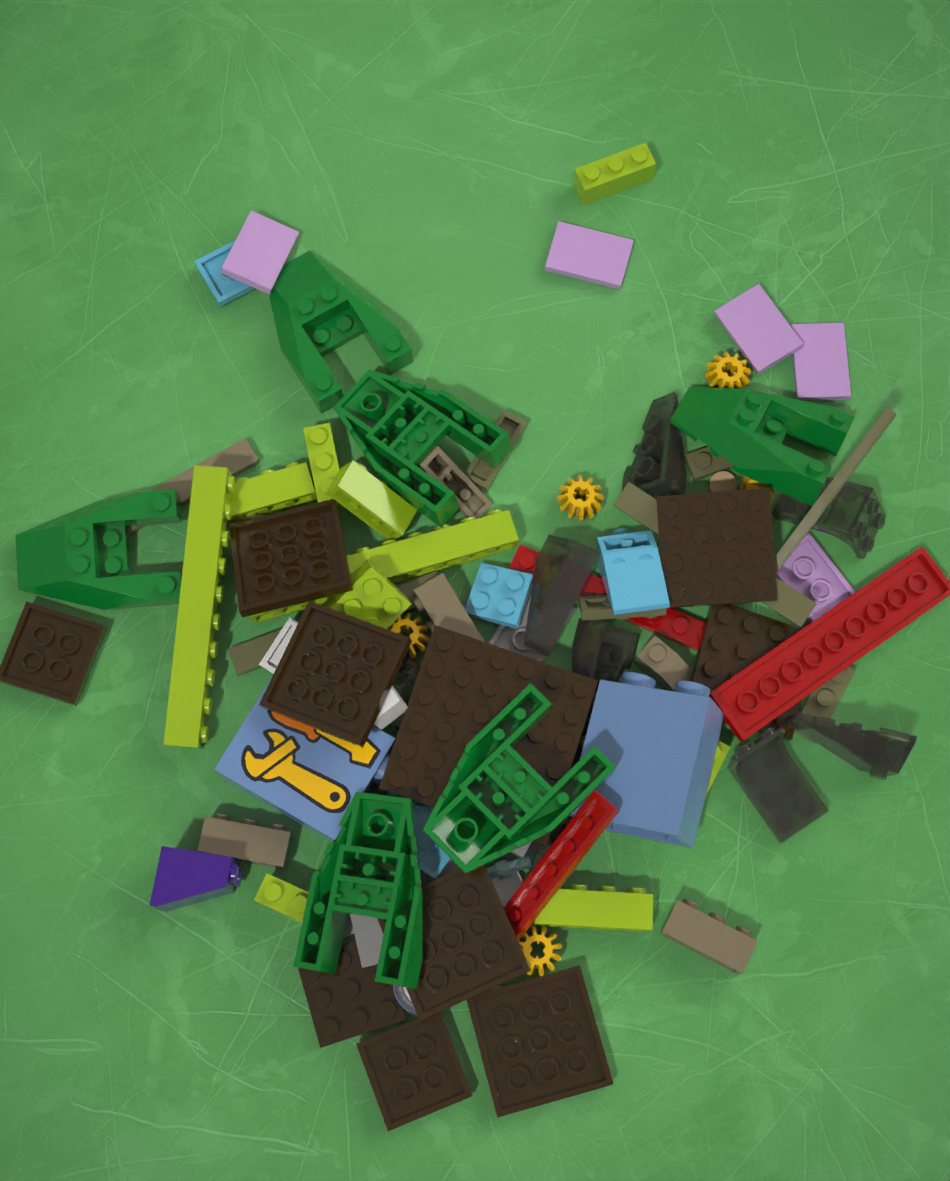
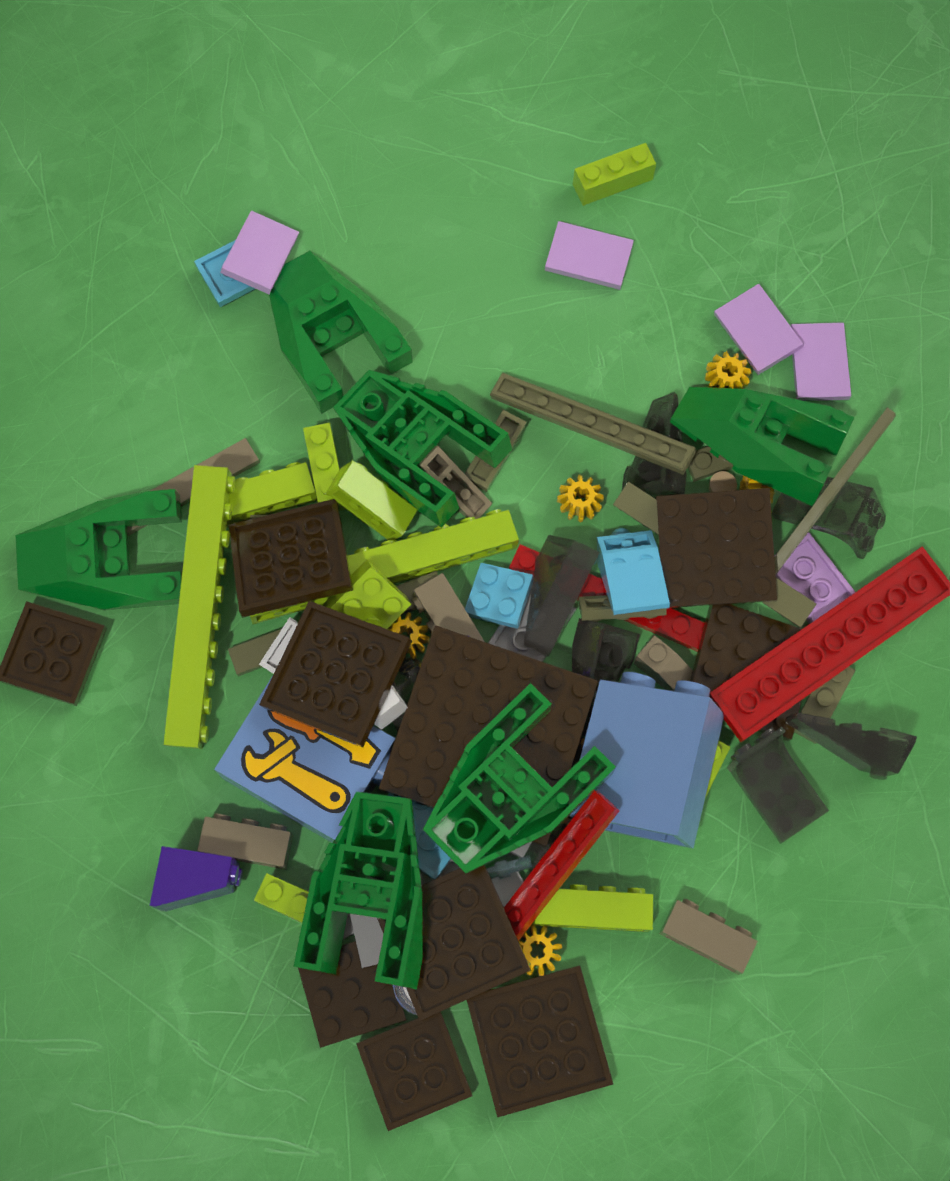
none -> olive tile [490,372,696,475]

